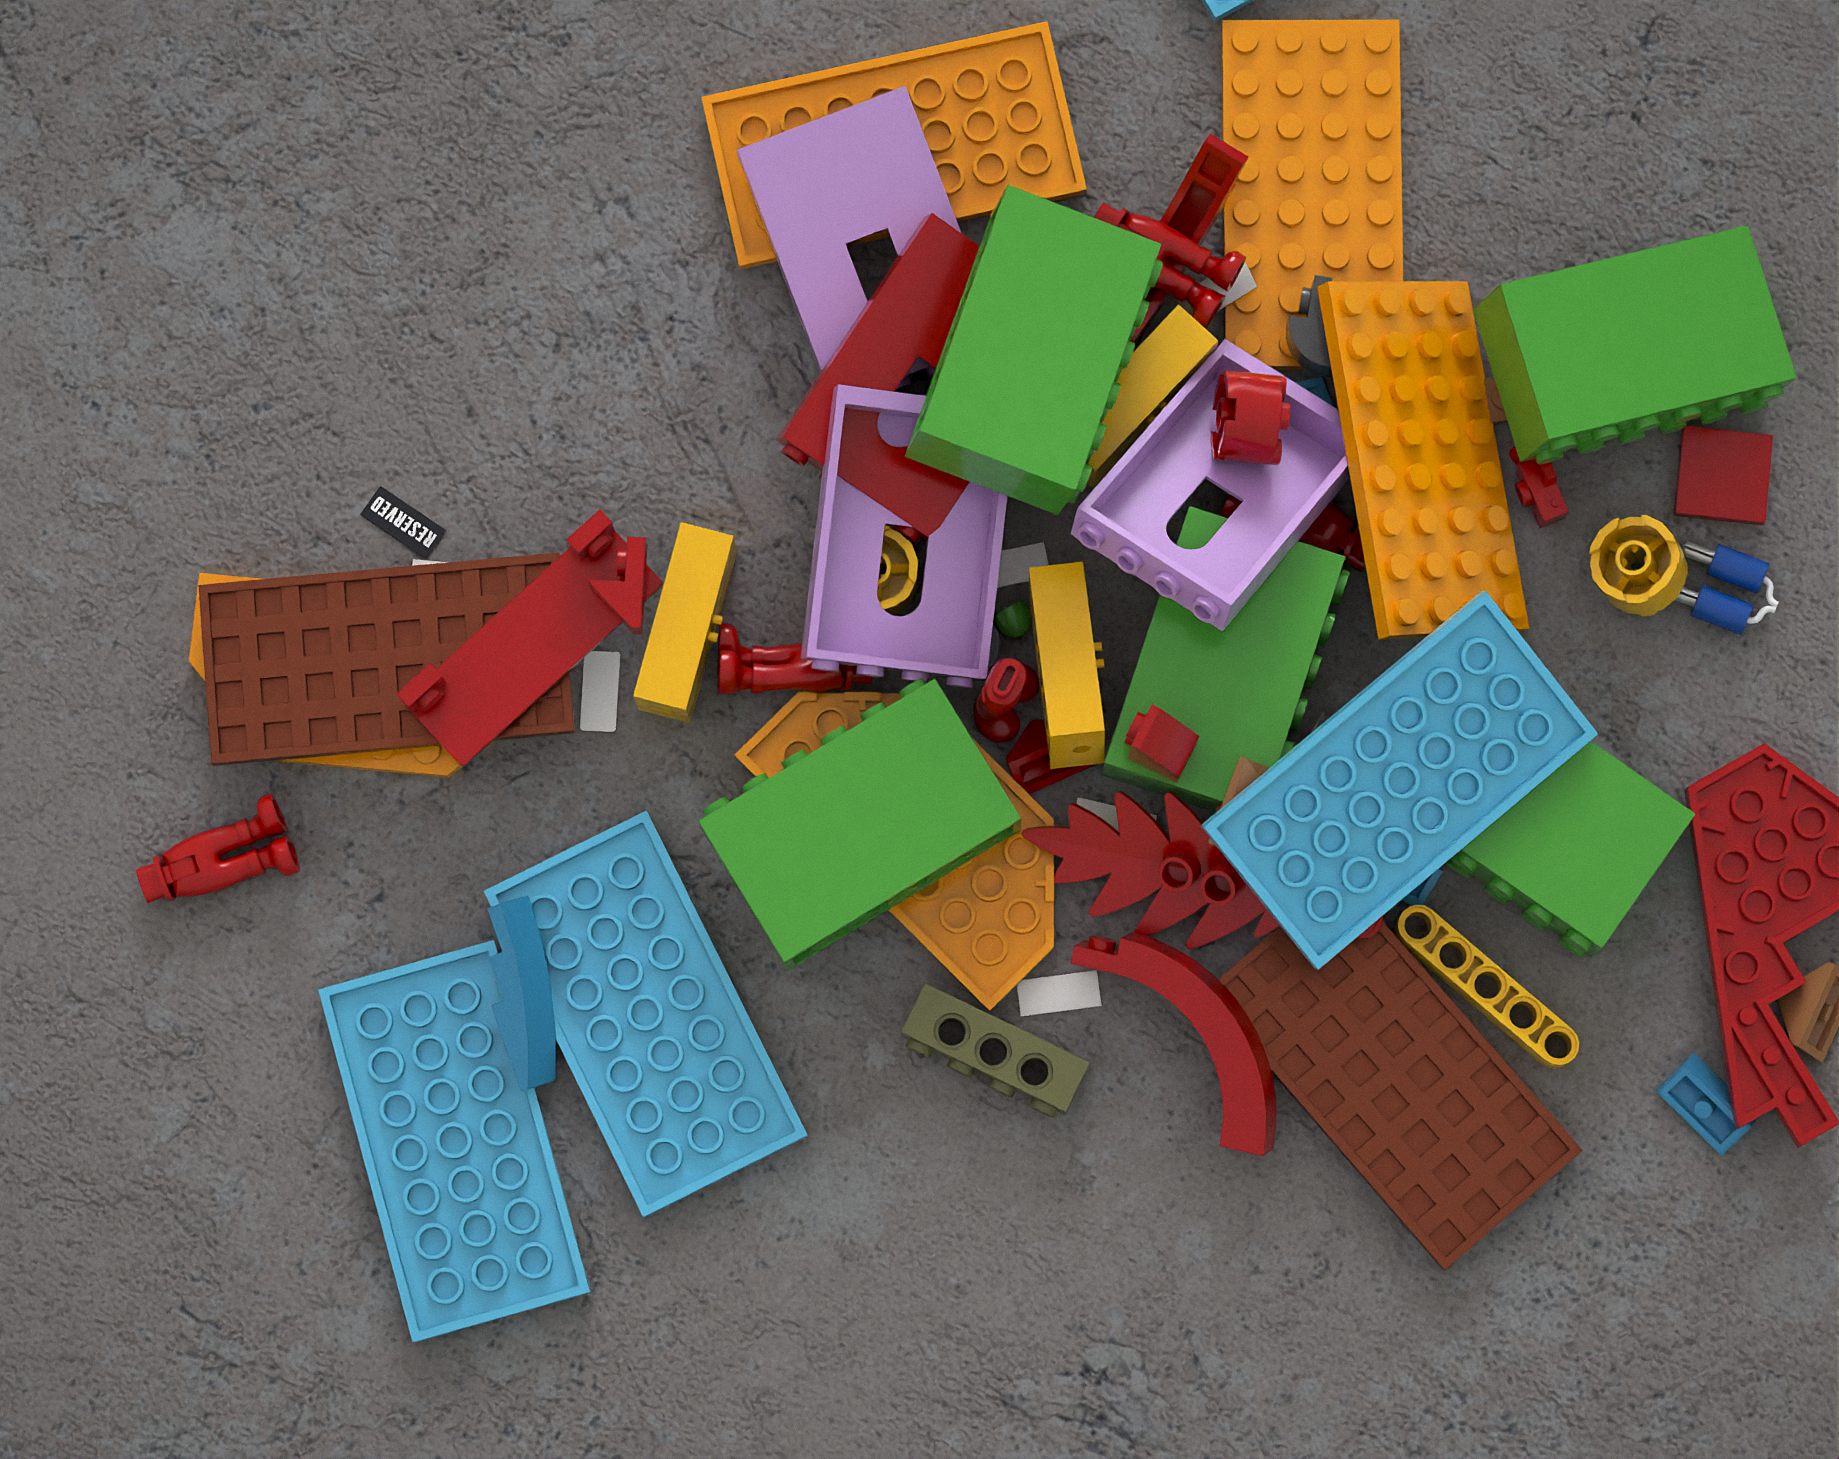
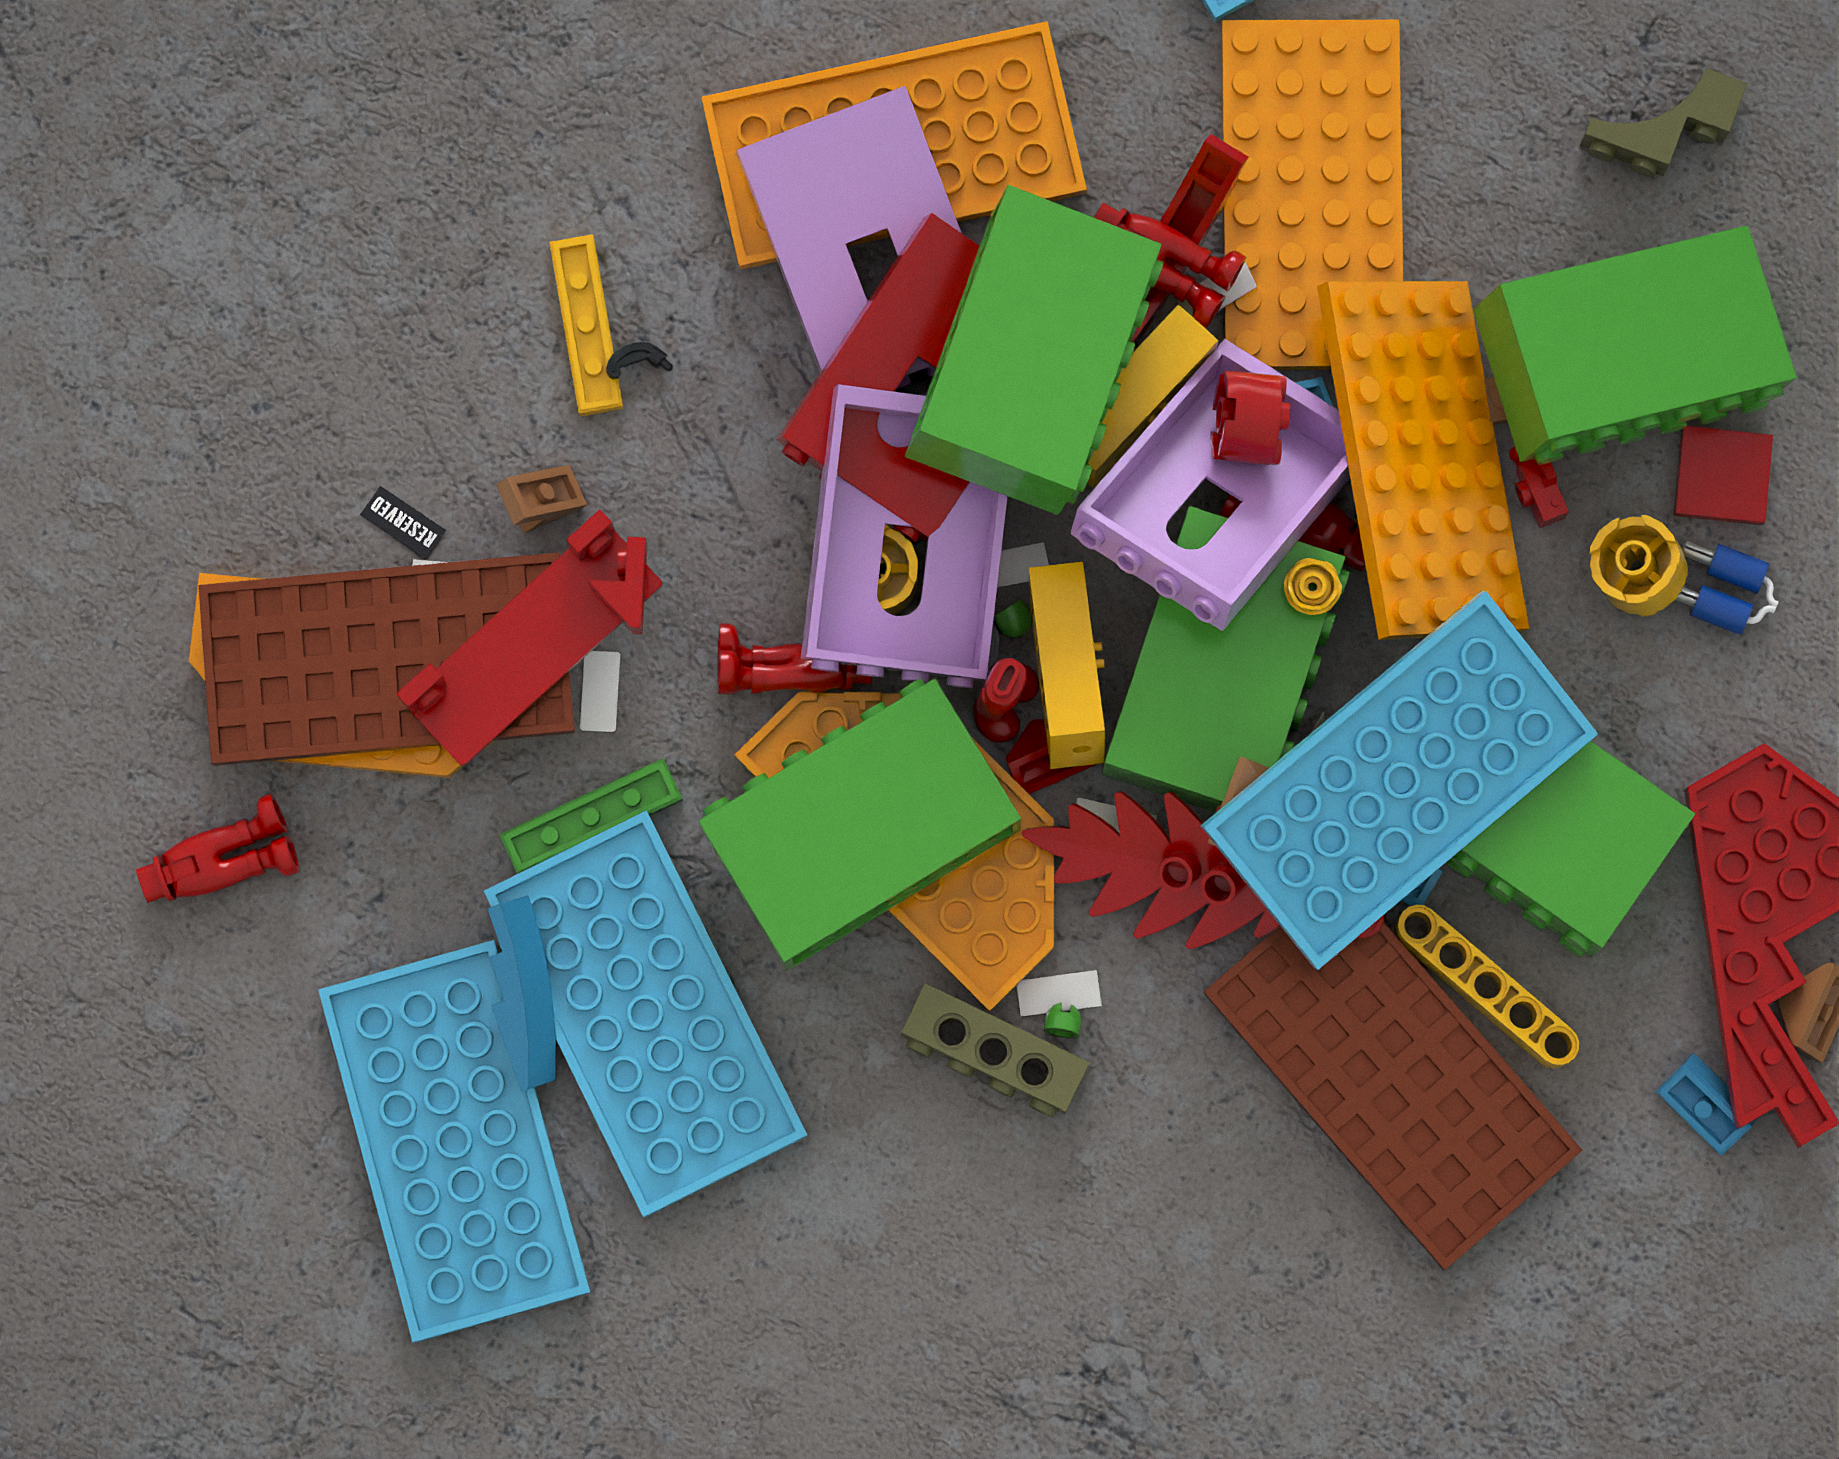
yellow brick [633,522,737,723] -> none
red arch [1071,932,1276,1156] -> none
red slope [1124,704,1199,783] -> none
dark grey brick [1286,275,1333,378] -> none
none -> medium nougat slope [496,465,587,532]
none -> bright green tile [499,758,683,874]
none -> yellow tile [549,234,624,417]
none -> black piece [606,342,673,379]
none -> bright green hinge [1043,1003,1081,1038]
none -> yellow plate [1284,558,1342,615]
none -> olive arch [1580,68,1748,177]

